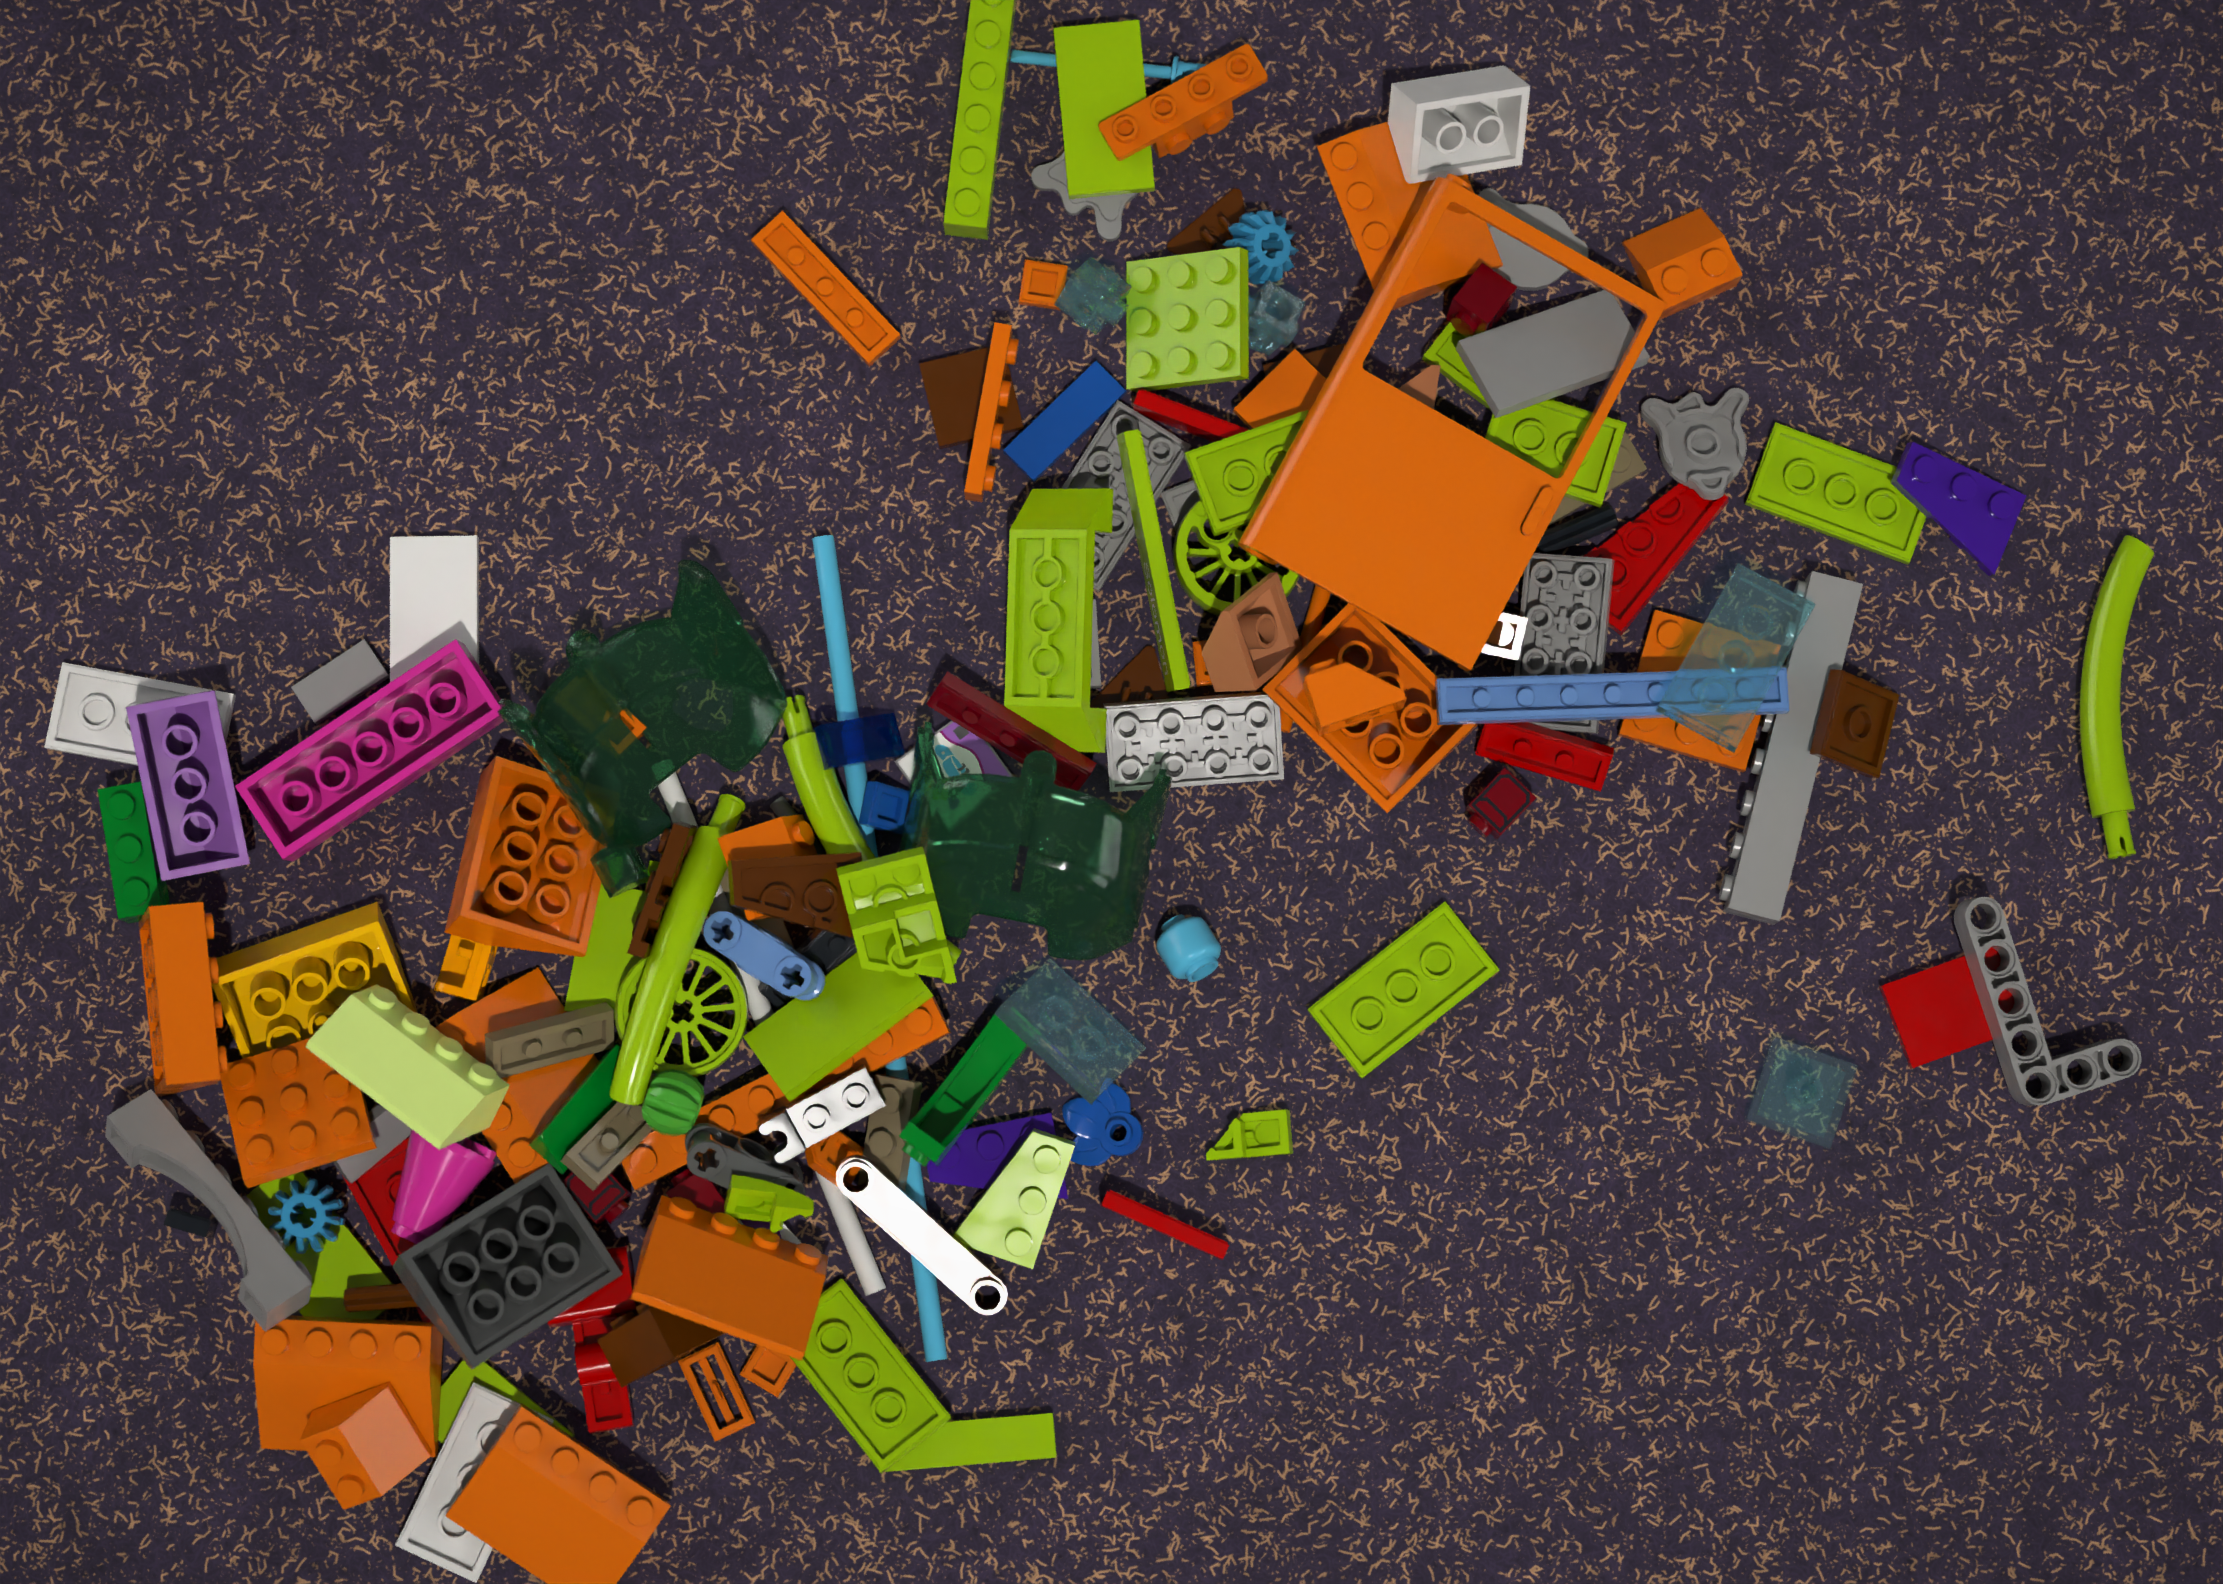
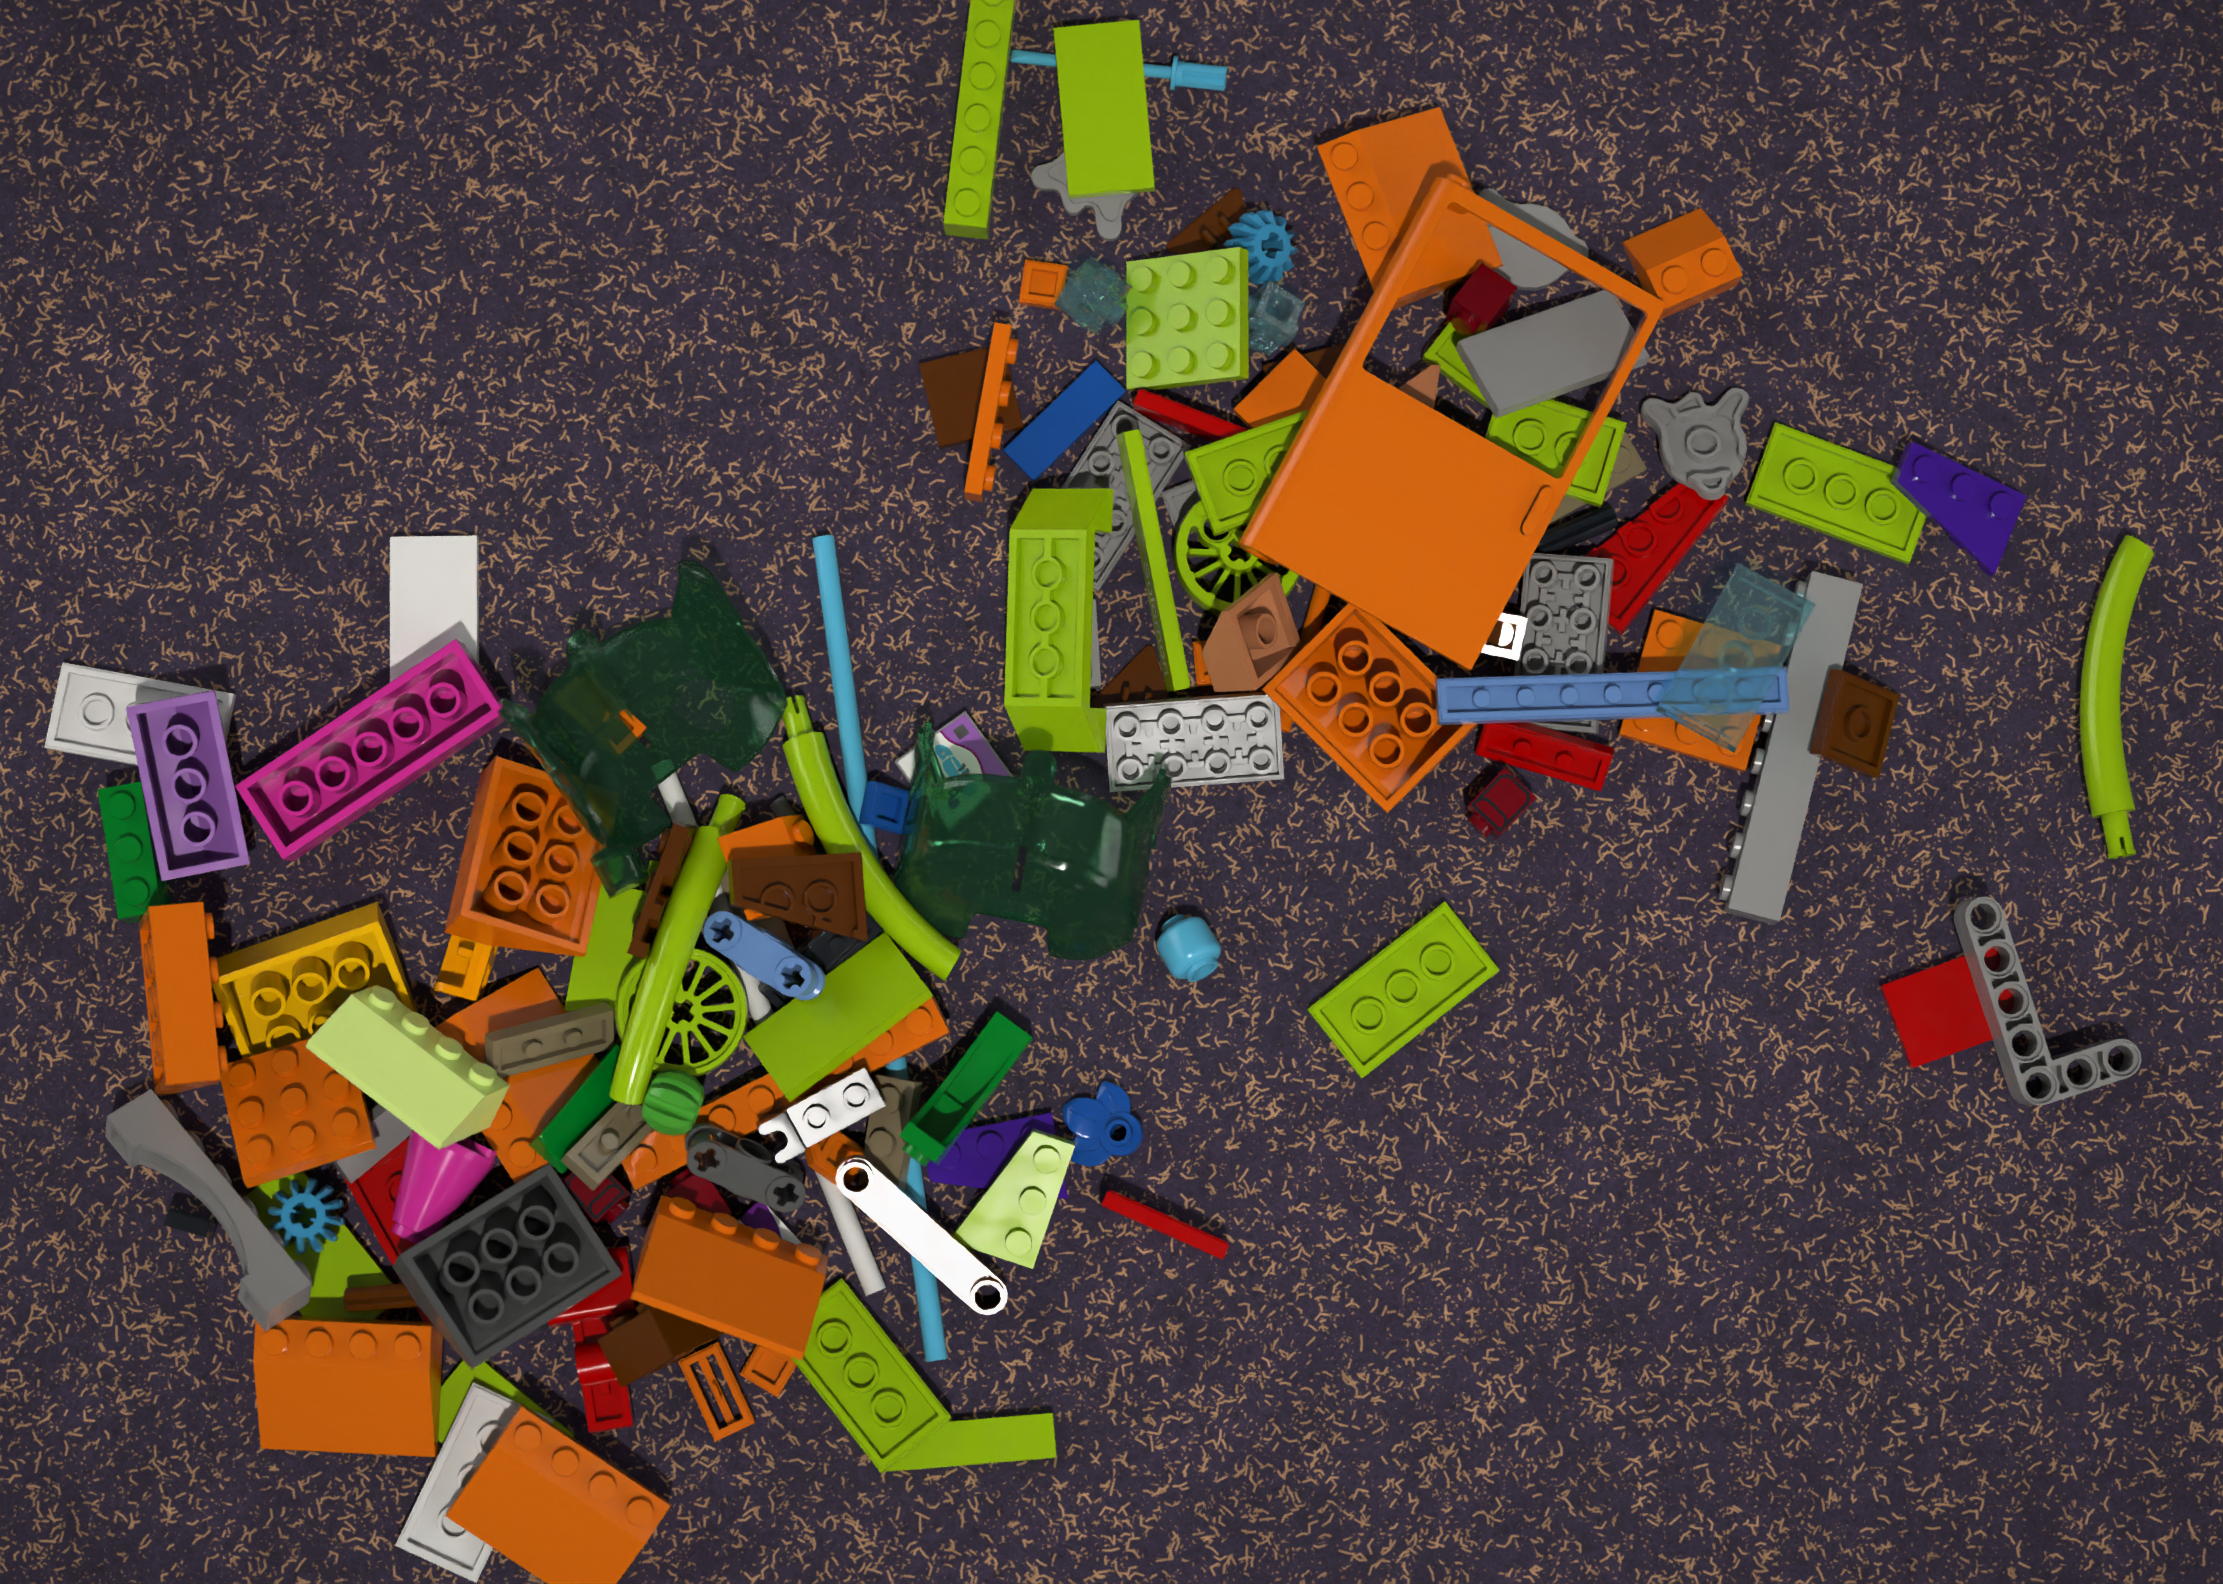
light grey tile [291,639,390,725] -> none
orange slope [300,1382,432,1510] -> none
lime slope [724,1174,814,1233] -> none
orange plate [751,211,901,367] -> none
clear blue tile [814,712,905,770] -> none
lime slope [836,846,957,984] -> none
dark red tile [926,671,1097,795] -> none
clear light blue tile [994,958,1146,1104] -> none
orange bracket [1098,44,1268,161] -> none
lime slope [1206,1109,1293,1161] -> none
orange slope [1303,659,1406,736] -> none
white slope [1388,65,1530,184] -> none
clear light blue tile [1745,1036,1858,1149] -> none

